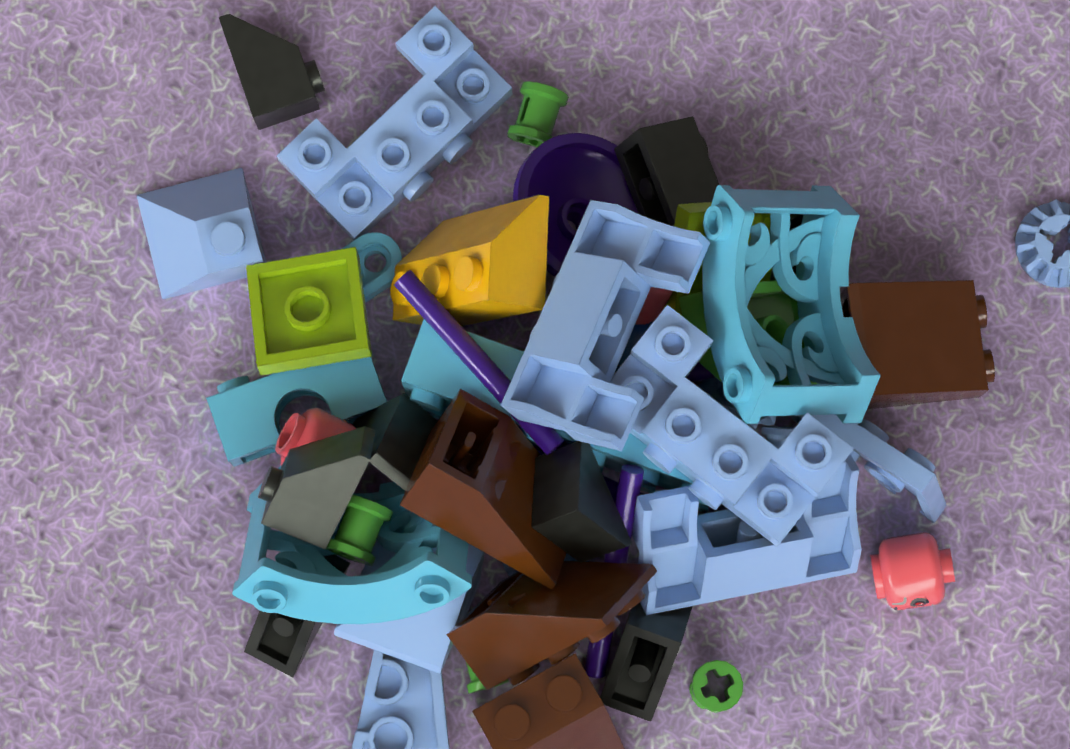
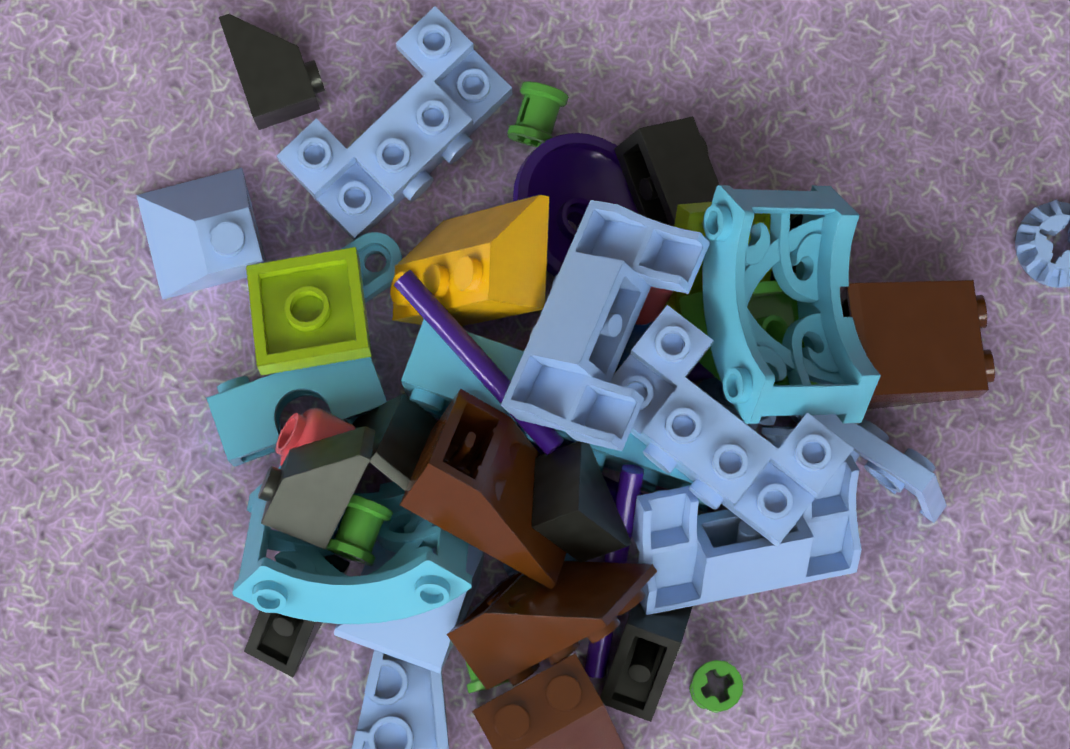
coral head [870,532,955,610] -> none

